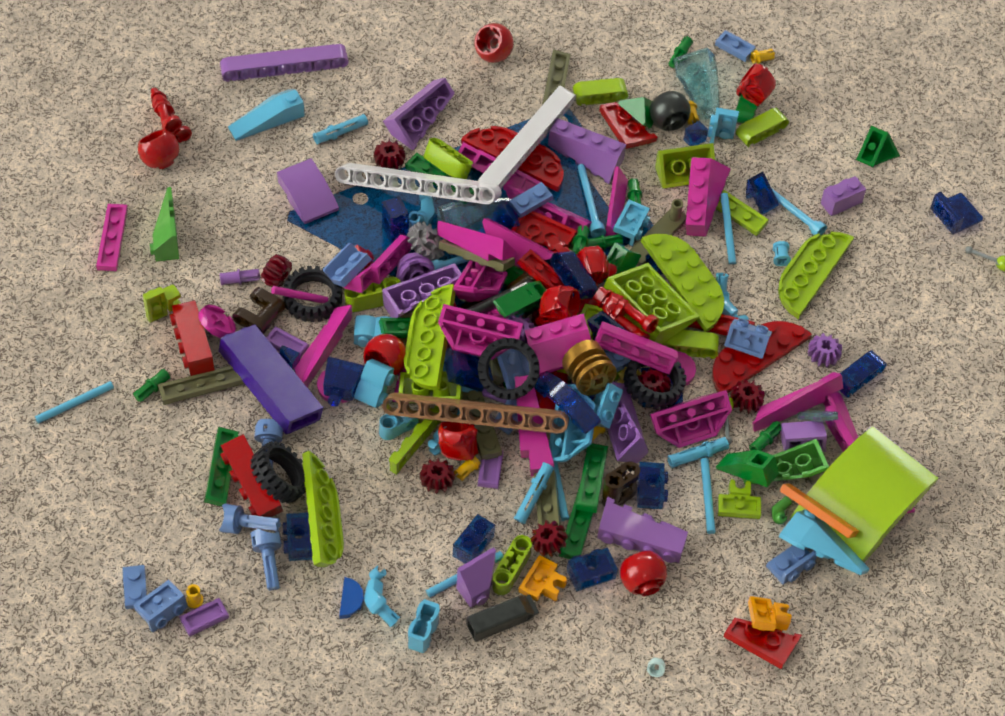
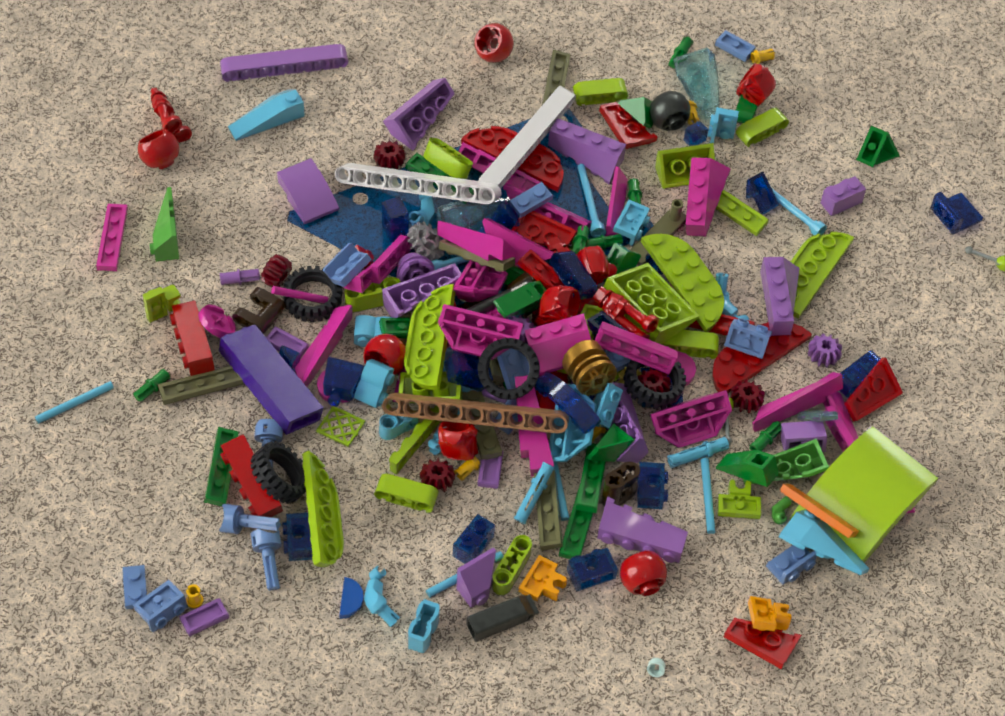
medium azure pin [313,114,368,145] -> none
dark red gear [531,520,568,558] -> none
medium azure bar [720,193,736,264] -> none
medium azure bush [772,241,791,266] -> none
none -> lime window [316,405,365,447]
none -> lime beam [374,474,439,513]
none -> green slope [586,424,635,462]
none -> medium lavender wedge [760,257,799,336]
none -> red wing [844,357,903,421]

